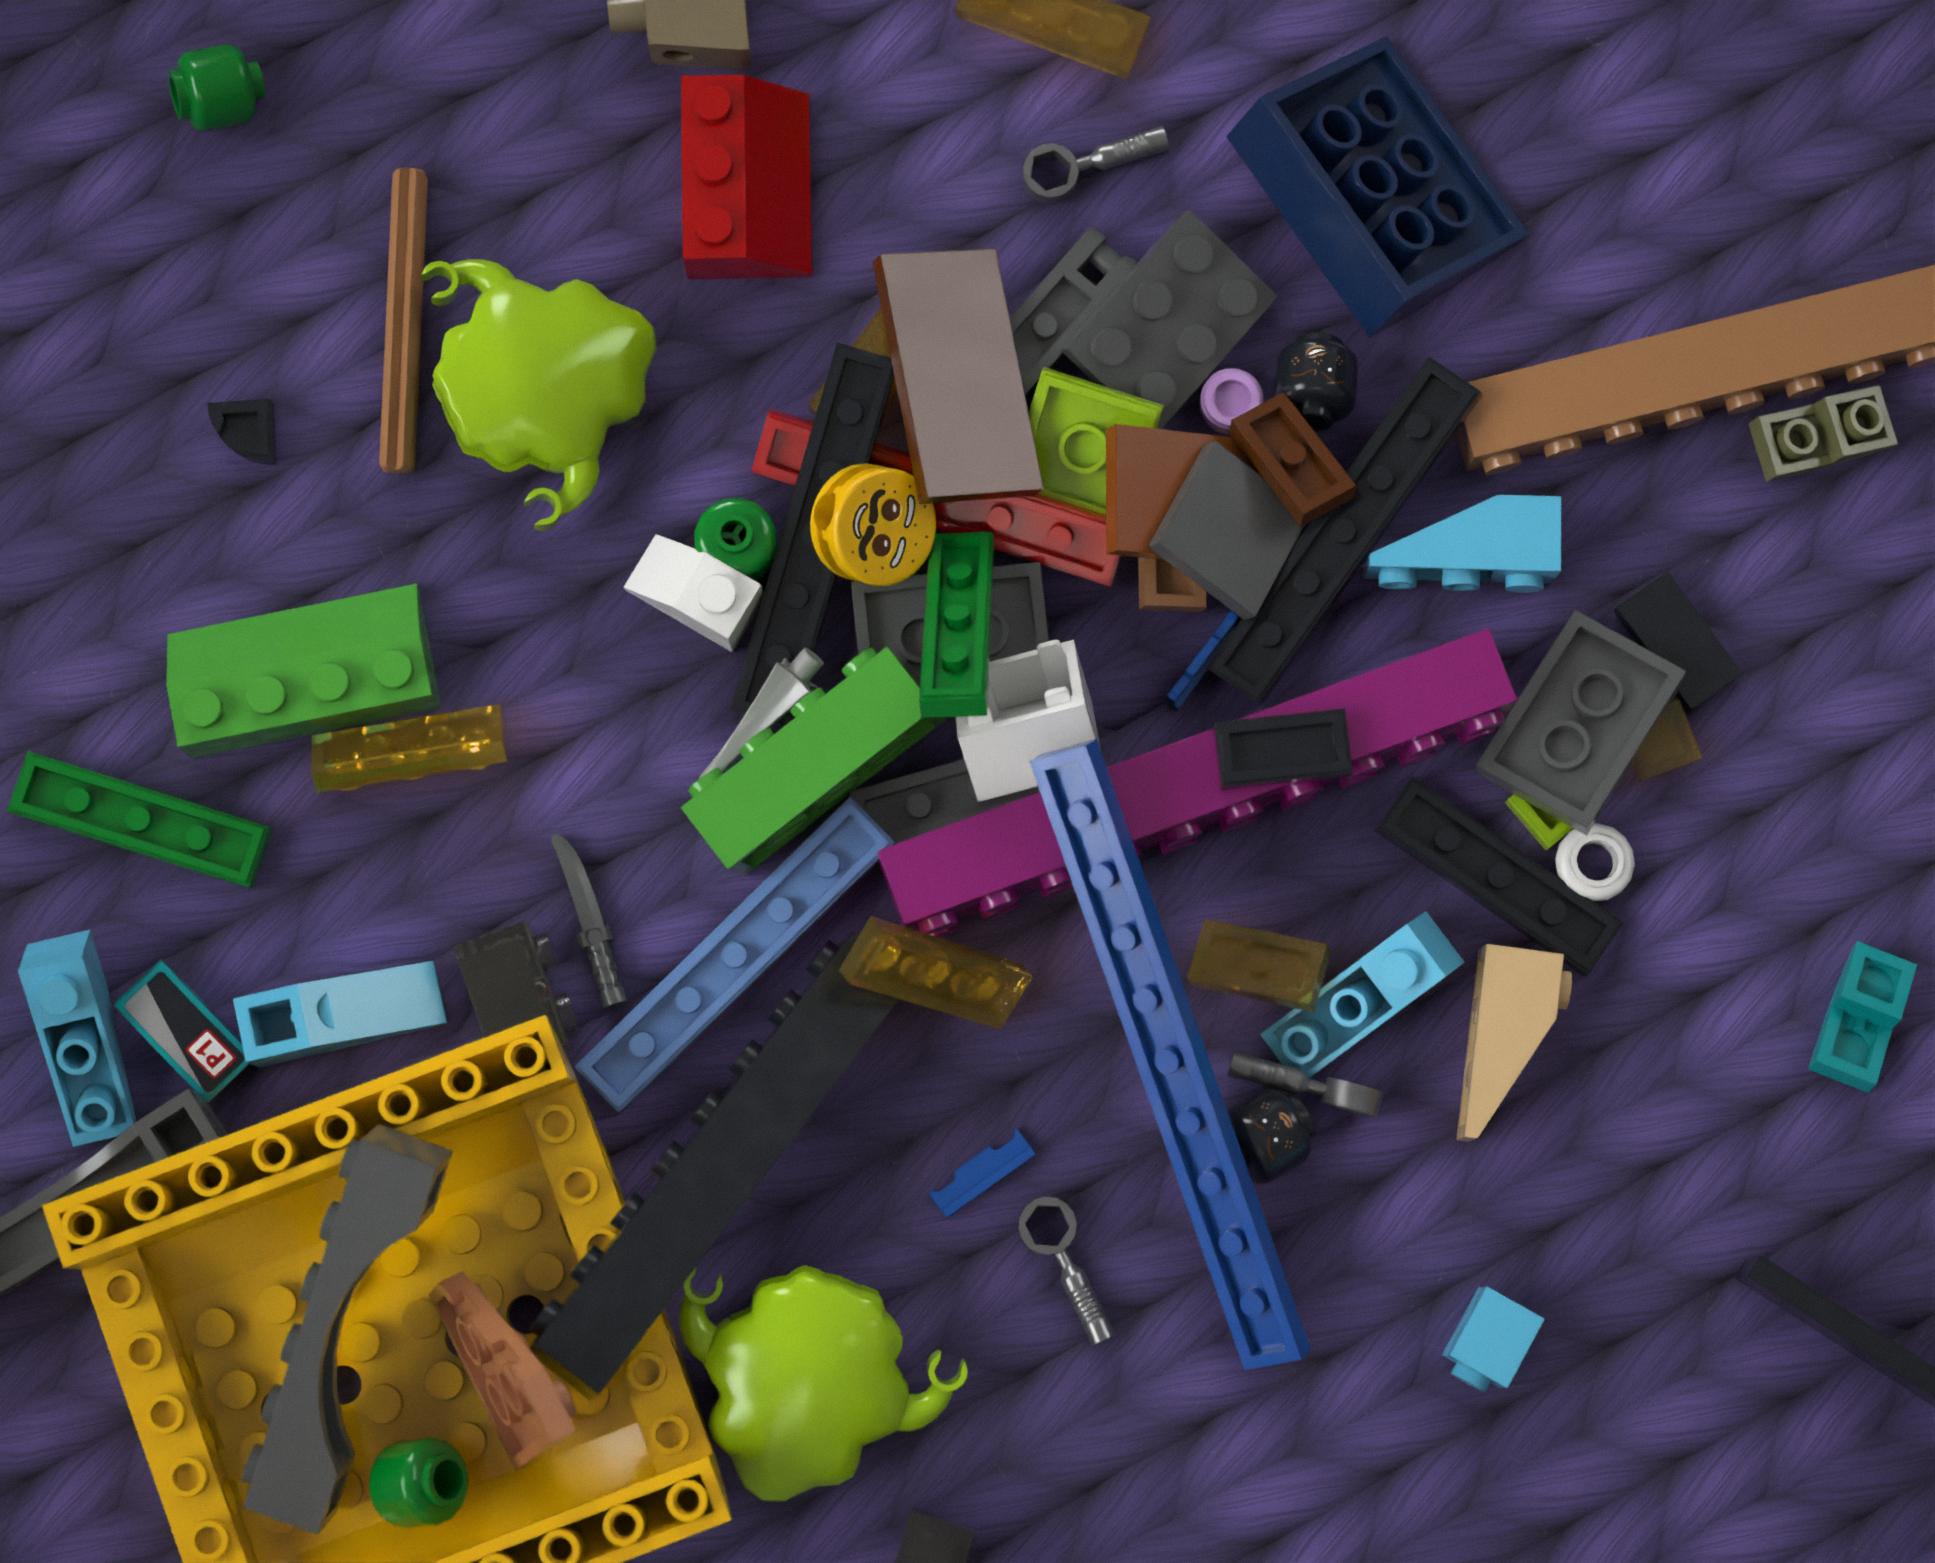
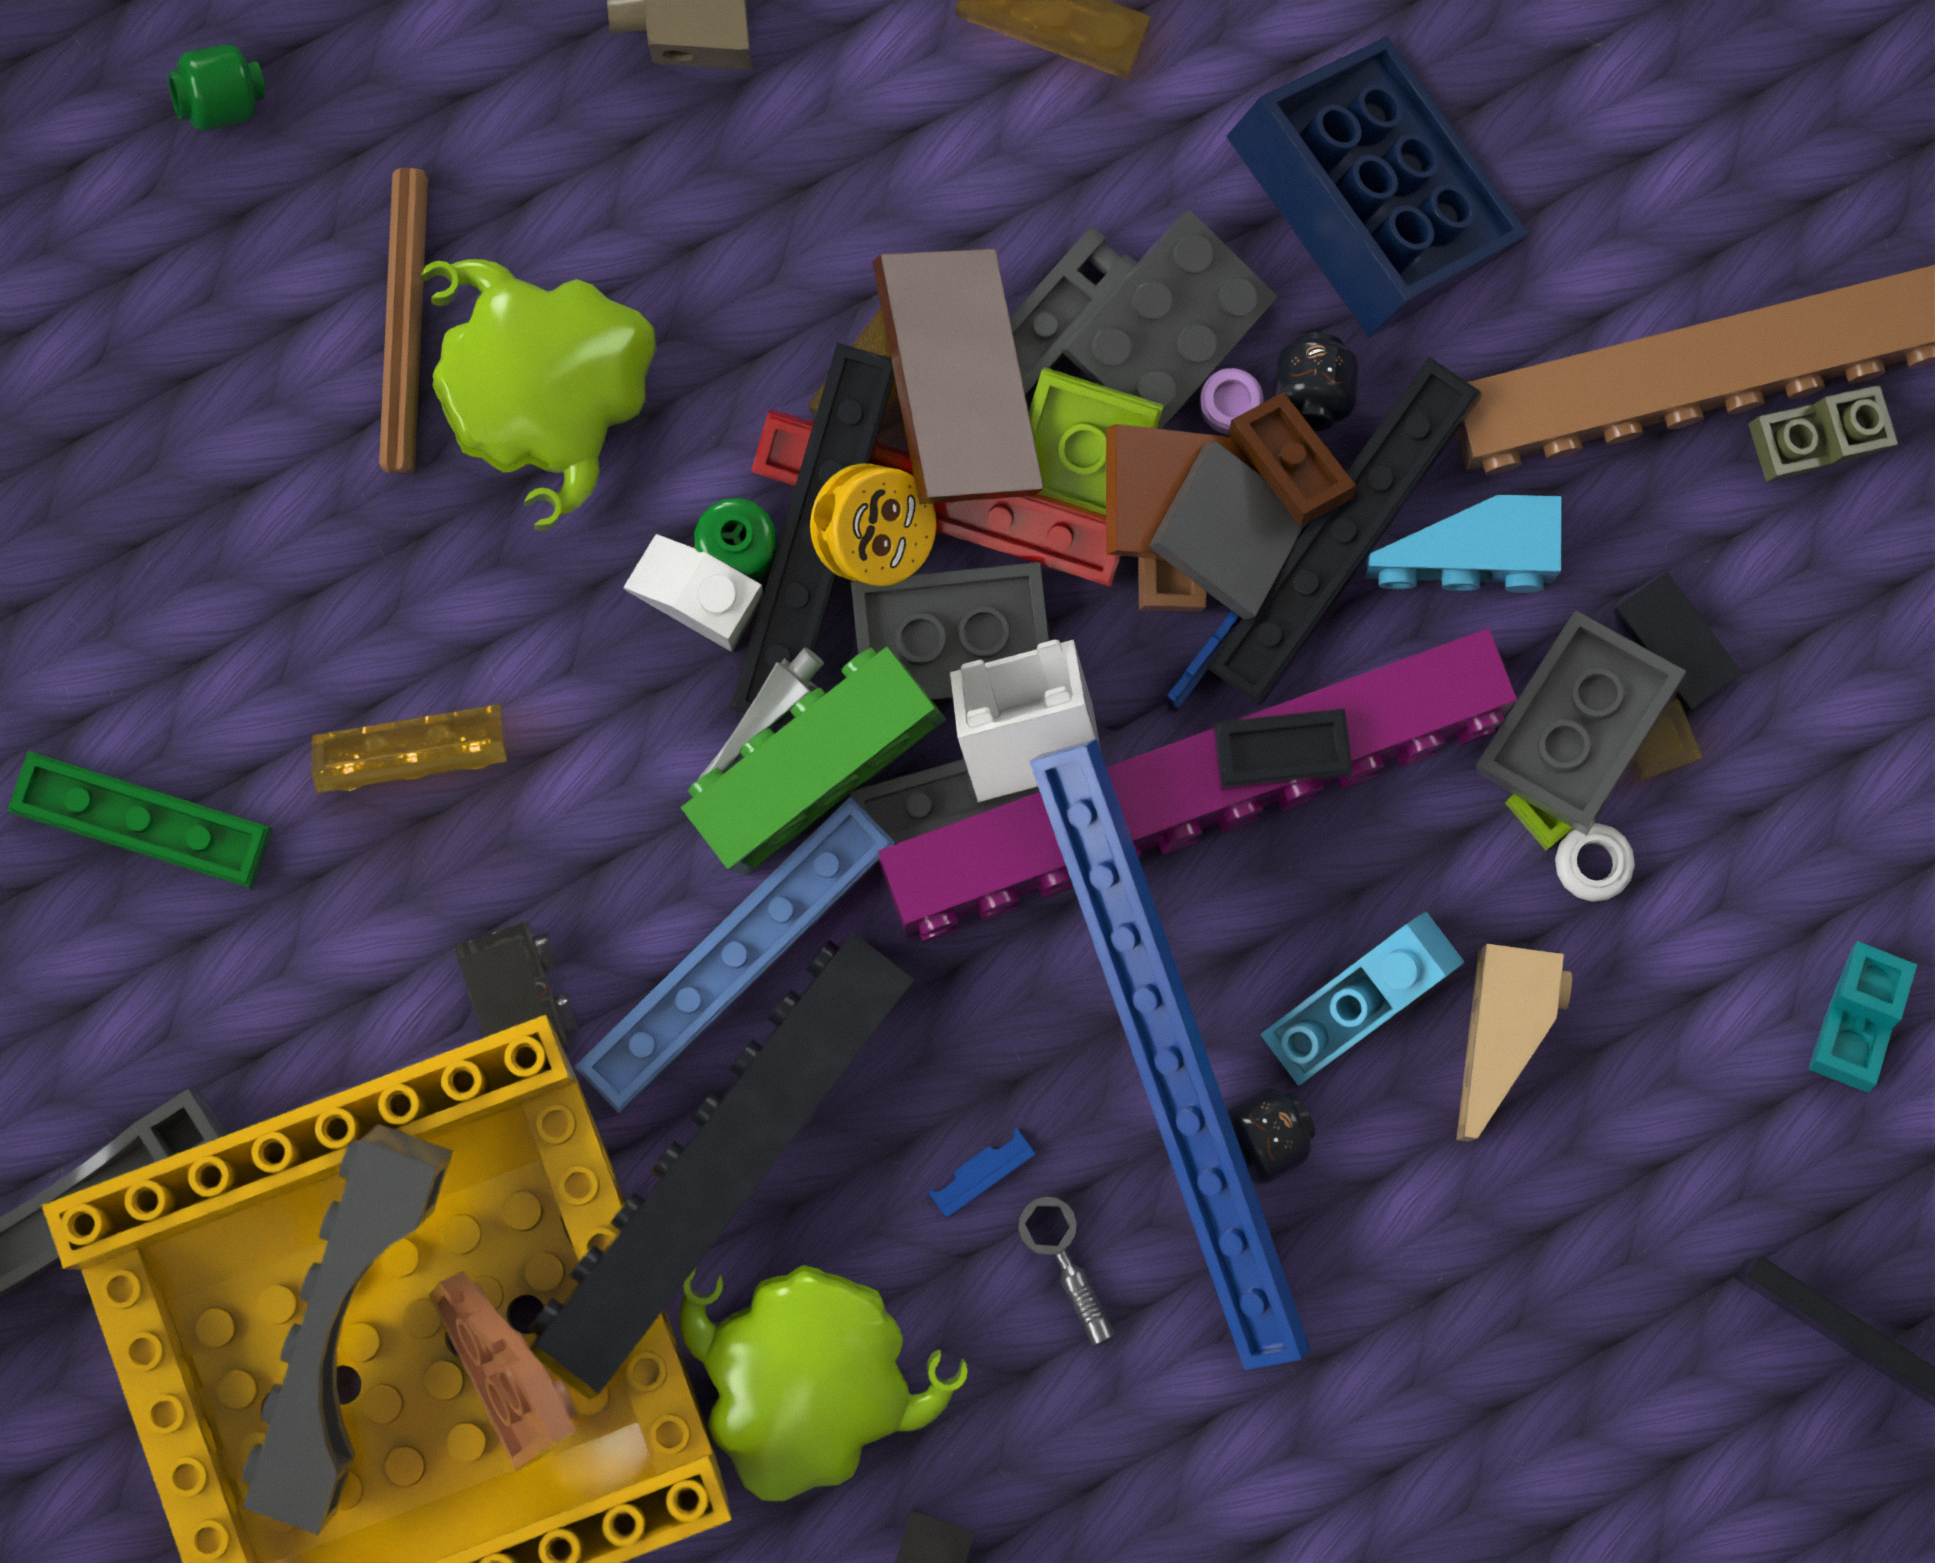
medium azure slope [18,929,136,1147] -> none
slope [114,959,249,1102] -> none
bright green slope [166,583,442,759] -> none
black tile [207,399,277,465] -> none
medium azure slope [233,961,448,1068] -> none
green head [369,1437,469,1528] -> none
dark grey piece [551,834,628,1009] -> none
red slope [681,75,812,279] -> none
clear yellow plate [839,916,1033,1029] -> none
green tile [919,532,995,718] -> none
flat silver piece [1022,126,1169,204] -> none
clear yellow plate [1187,918,1331,1012] -> none
flat silver piece [1227,1051,1383,1118] -> none
black tile [1375,777,1624,977] -> none
medium azure brick [1442,1286,1545,1393] -> none

